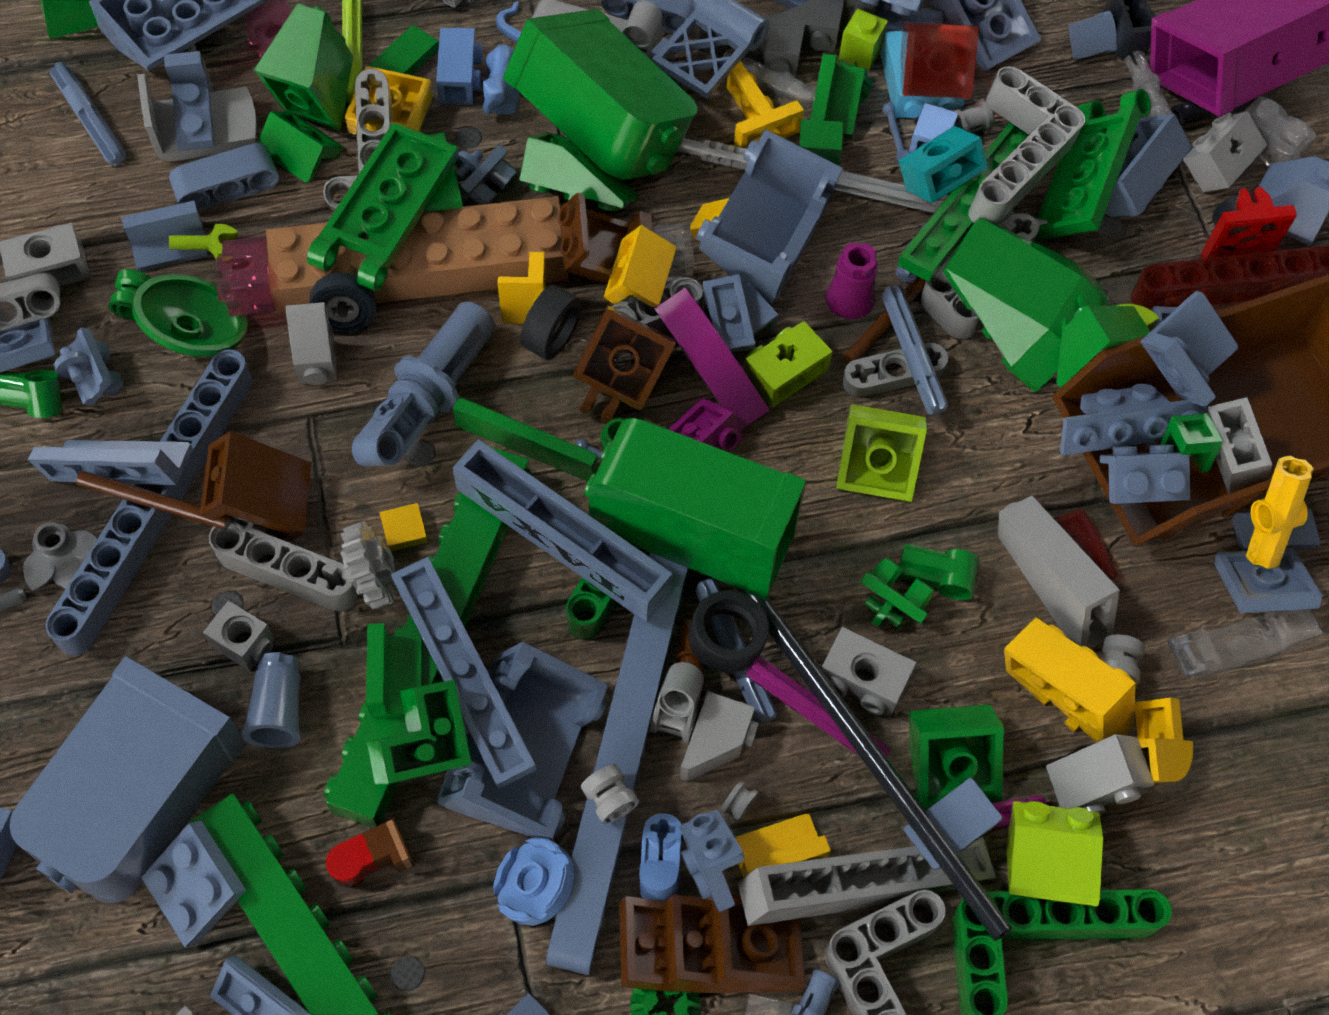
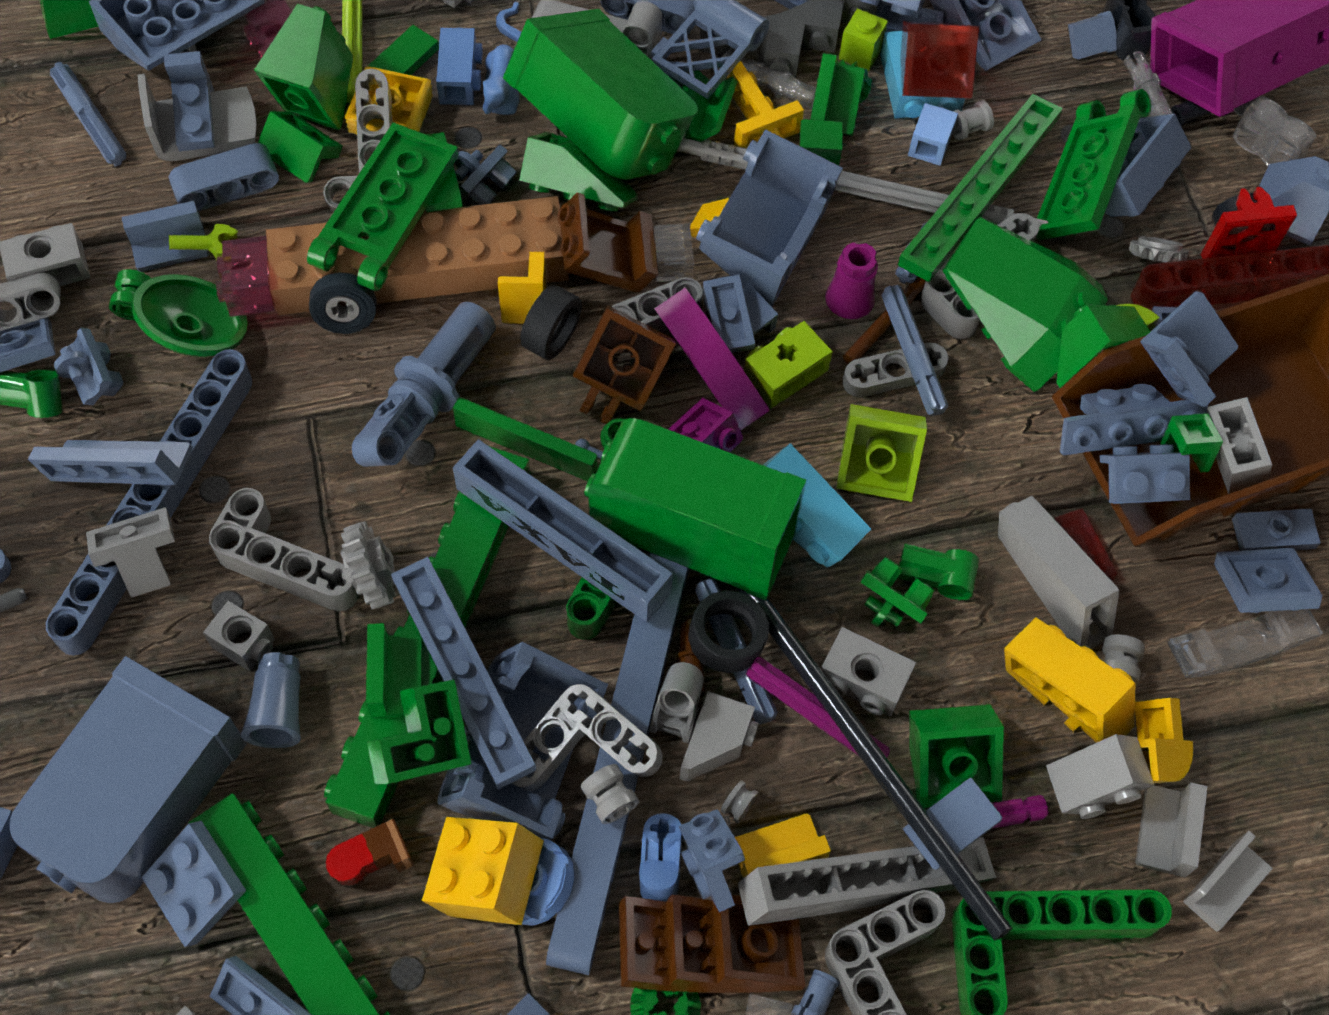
flat silver plate [23,522,97,592] -> none
reddish brown bar [76,470,231,530] -> none
reddish brown panel [200,431,312,542] -> none
light grey slope [286,302,337,385] -> none
yellow tile [379,503,428,552] -> none
yellow panel [603,225,676,308] -> none
sand blue hinge [882,102,909,164] -> none
teal brick [898,126,988,203] -> none
light grey beam [969,66,1085,225] -> none
lime slope [1006,801,1103,906] -> none
light grey brick [1183,111,1267,192] -> none
yellow piece [1246,455,1314,569] -> none
none -> light grey piece [86,507,175,598]
none -> yellow brick [422,817,544,925]
none -> light grey beam [512,684,663,791]
none -> green panel [682,70,738,142]
none -> medium azure wedge [763,443,871,568]
none -> light grey gear [1129,236,1189,264]
none -> light grey panel [1135,782,1208,878]
none -> light grey panel [1183,831,1273,932]

